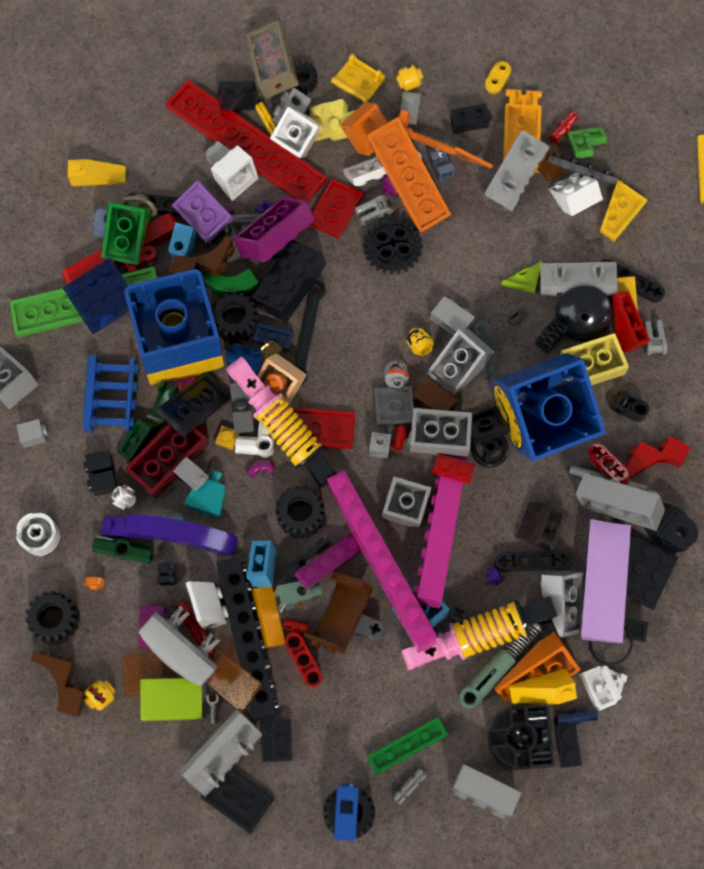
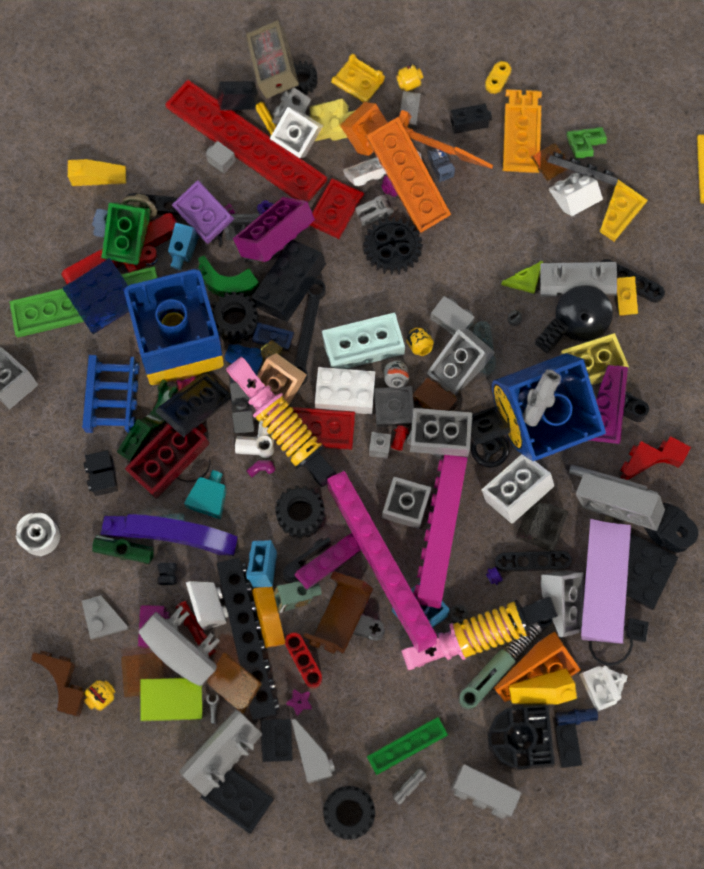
light grey brick [16,419,49,448] -> none
black tyre [25,591,80,644] -> none
orange tile [84,577,105,591] -> none
white gear [112,484,136,510] -> none
reddish brown arch [168,236,235,278] -> none
light grey brick [173,457,209,491] -> none
white slope [210,146,258,201] -> none
yellow plate [215,426,240,451] -> none
orange tile [265,373,285,393] -> none
red pin [283,617,310,637] -> none
blue brick [334,783,358,841] -> none
red plate [432,453,476,484] -> none
light grey piece [484,130,550,212] -> none
red pin [549,111,579,144] -> none
red beam [588,444,629,485] -> none
red slope [613,291,651,354] -> none
light grey piece [643,320,667,356] -> none
none -> light grey wing [82,595,129,640]
none -> magenta plate [286,689,312,716]
none -> light grey slope [291,719,335,784]
none -> white brick [315,367,375,414]
none -> light aqua brick [322,313,405,369]
none -> white brick [482,454,554,524]
none -> light grey piece [522,370,561,426]
none -> magenta wing [588,365,628,444]

